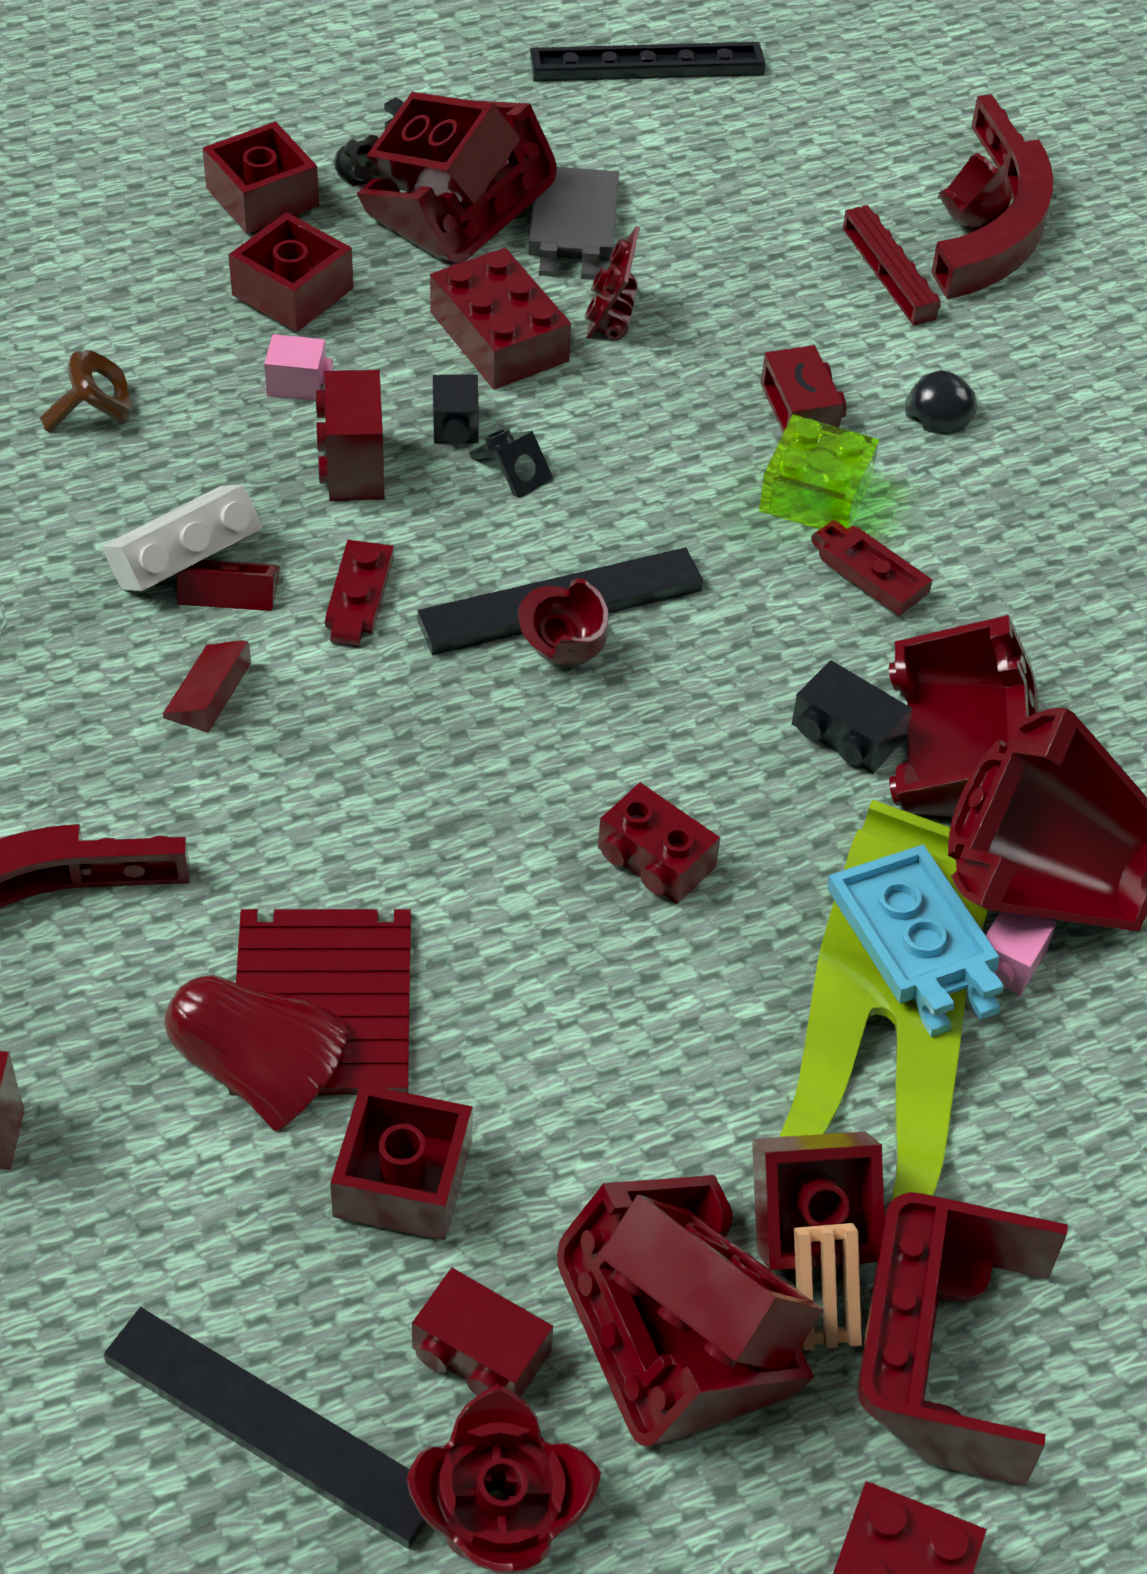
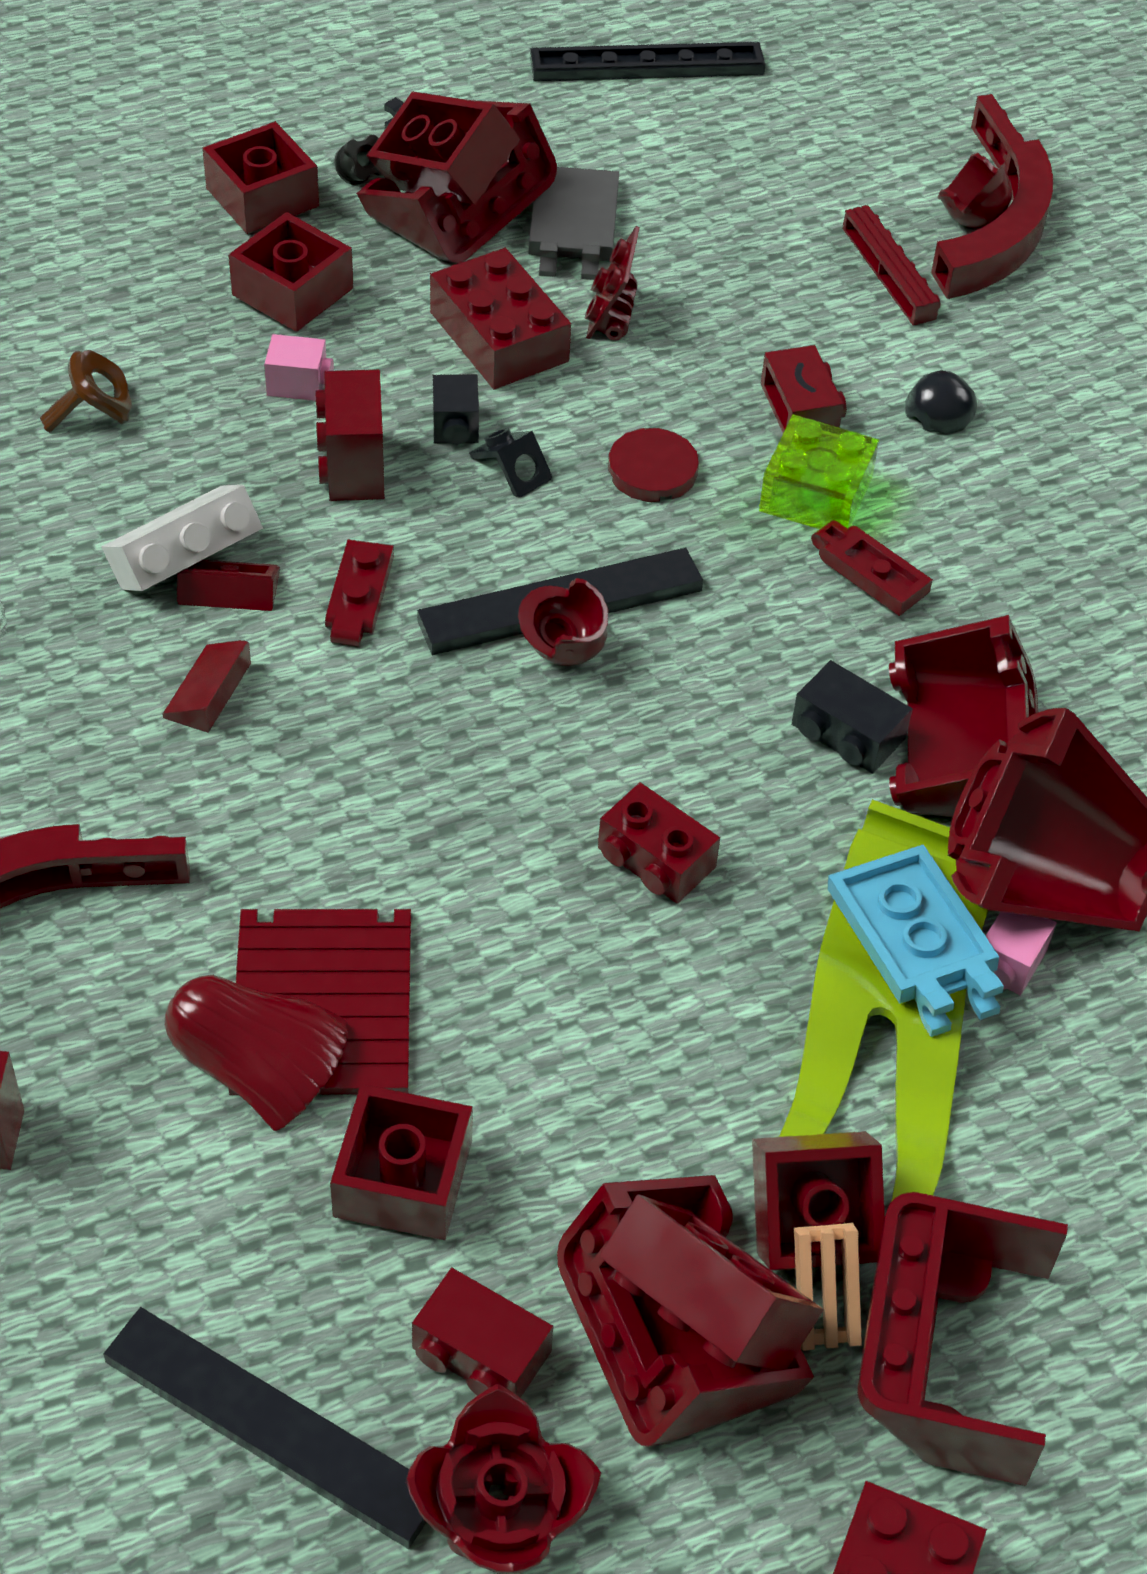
none -> dark red tile [608,428,699,502]

